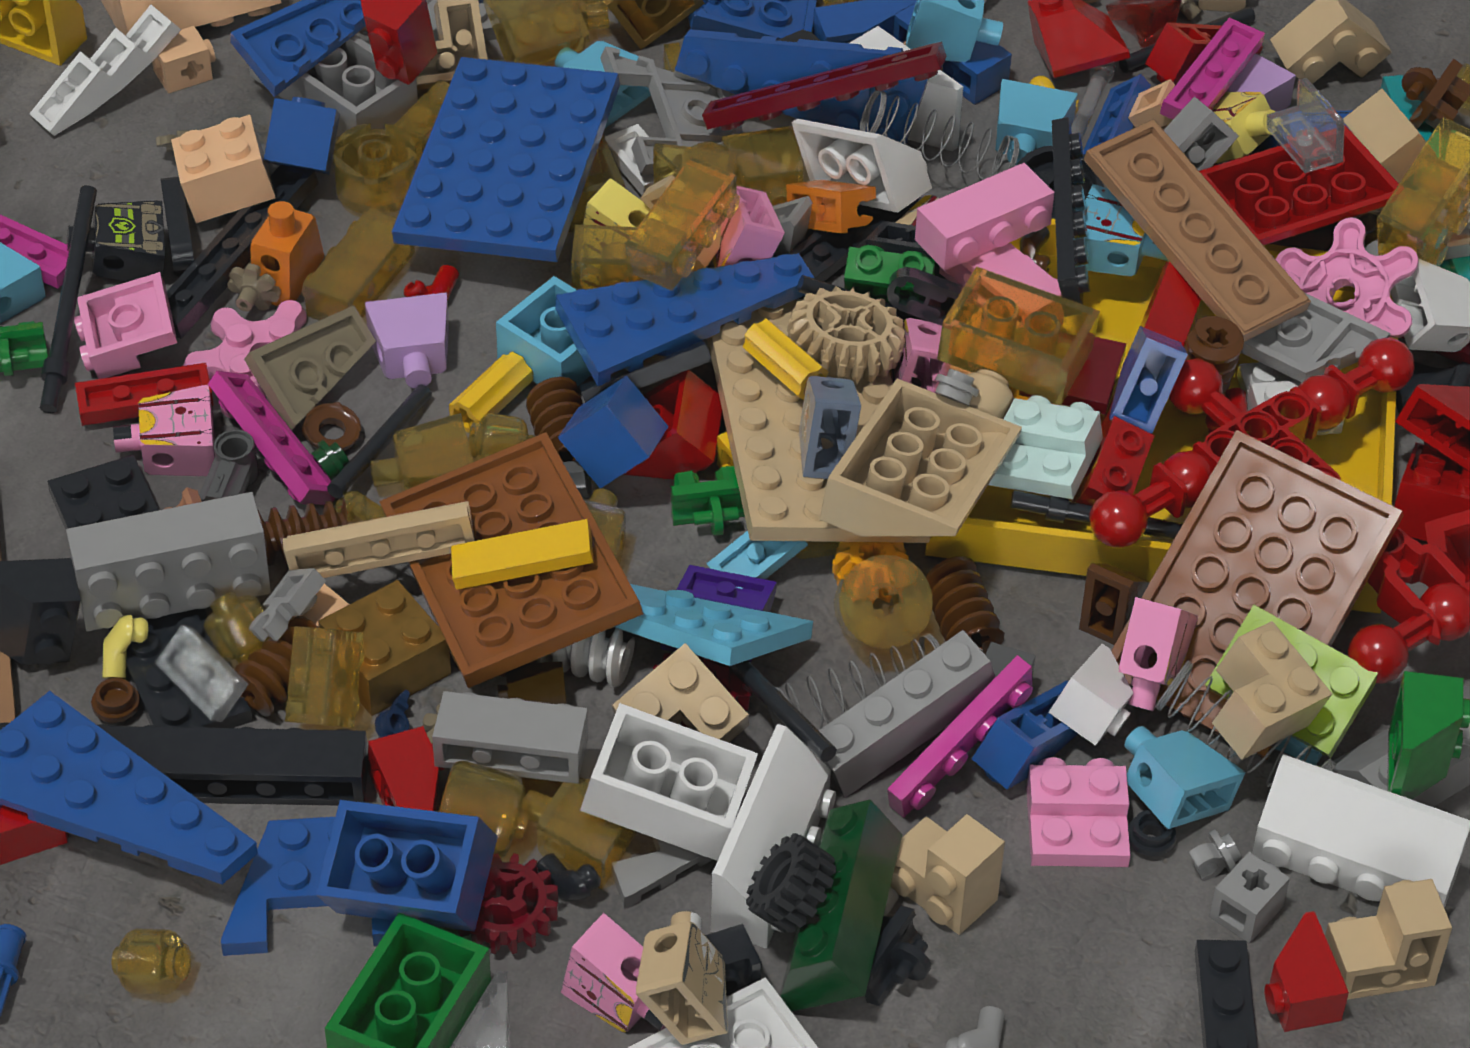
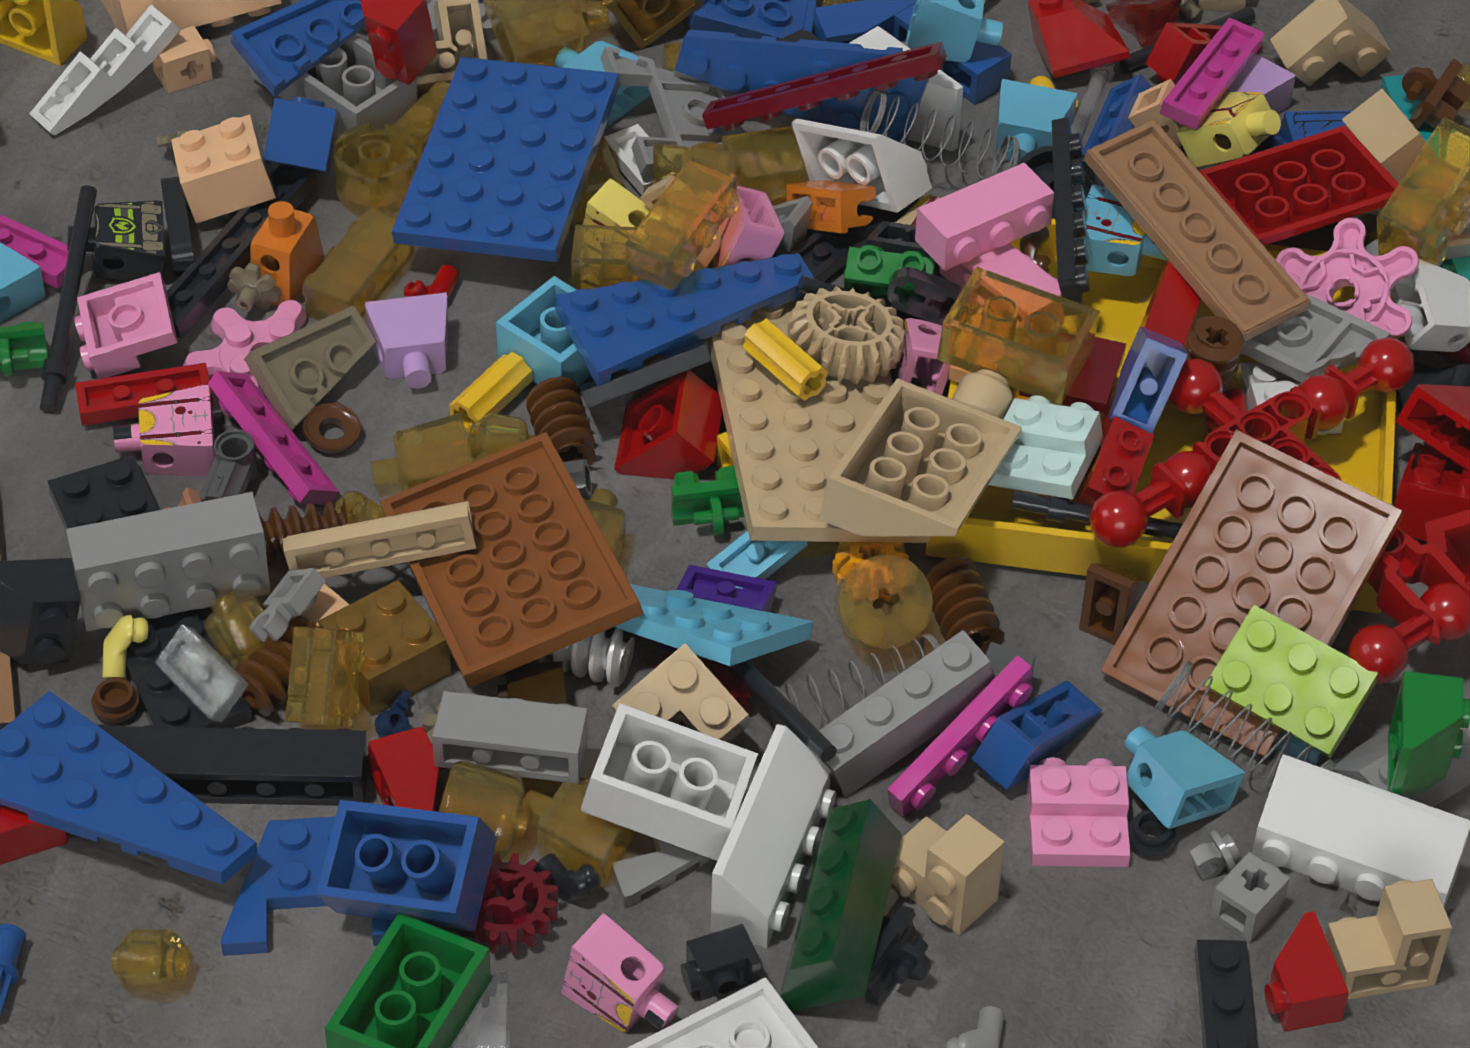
dark green plate [311,440,350,481] -> none
black bar [327,385,432,498] -> none
yellow tile [451,519,594,590] -> none
blue head [558,375,669,489] -> none
tan torso [636,911,728,1045] -> none
black tyre [746,833,836,933] -> none
sand blue torso [799,376,861,479] -> none
light grey plate [935,369,980,406] -> none
white slope [1048,644,1133,746] -> none
bright pink torso [1119,597,1198,711] -> none
light grey brick [1164,97,1239,171] -> none
tan brick [1212,621,1332,760] -> none
clear panel [1267,78,1344,173] -> none

